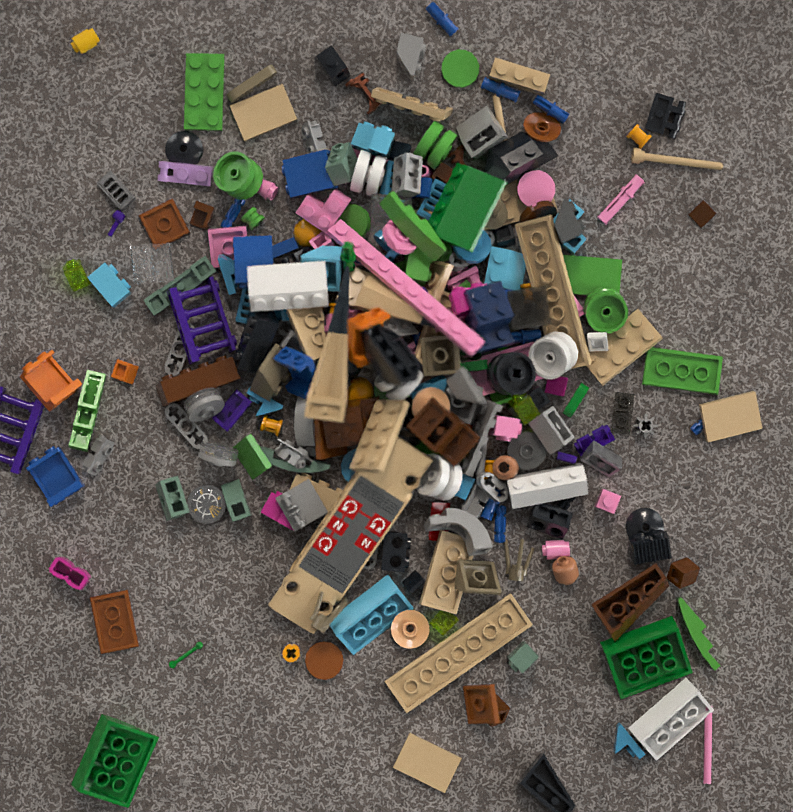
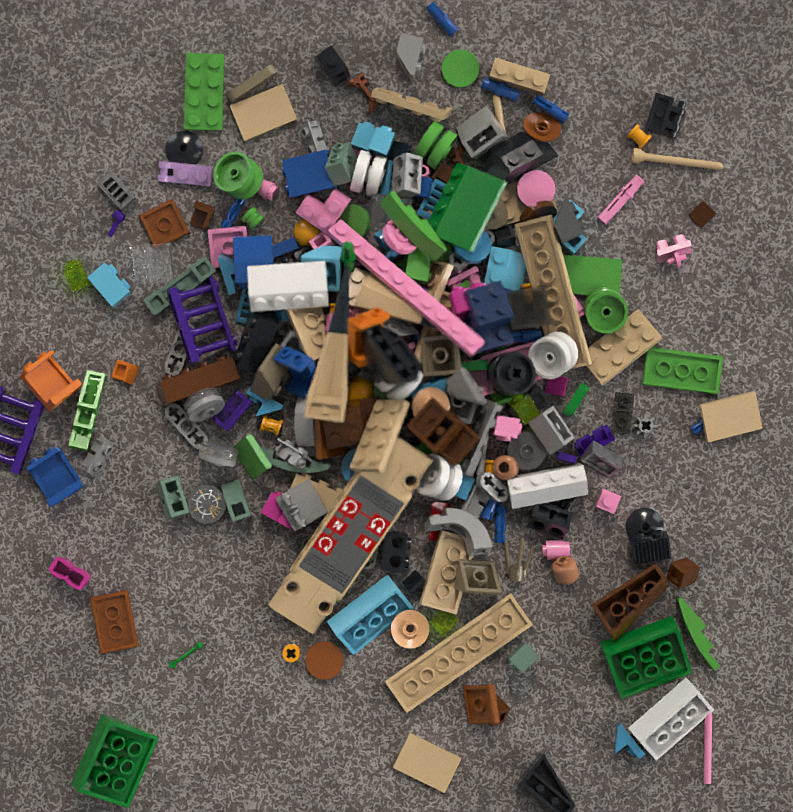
yellow brick [70,28,100,55] -> none
dark tan plant [310,592,348,633] -> none
white tile [587,332,608,352] -> none
none -> bright pink hips [657,234,692,268]

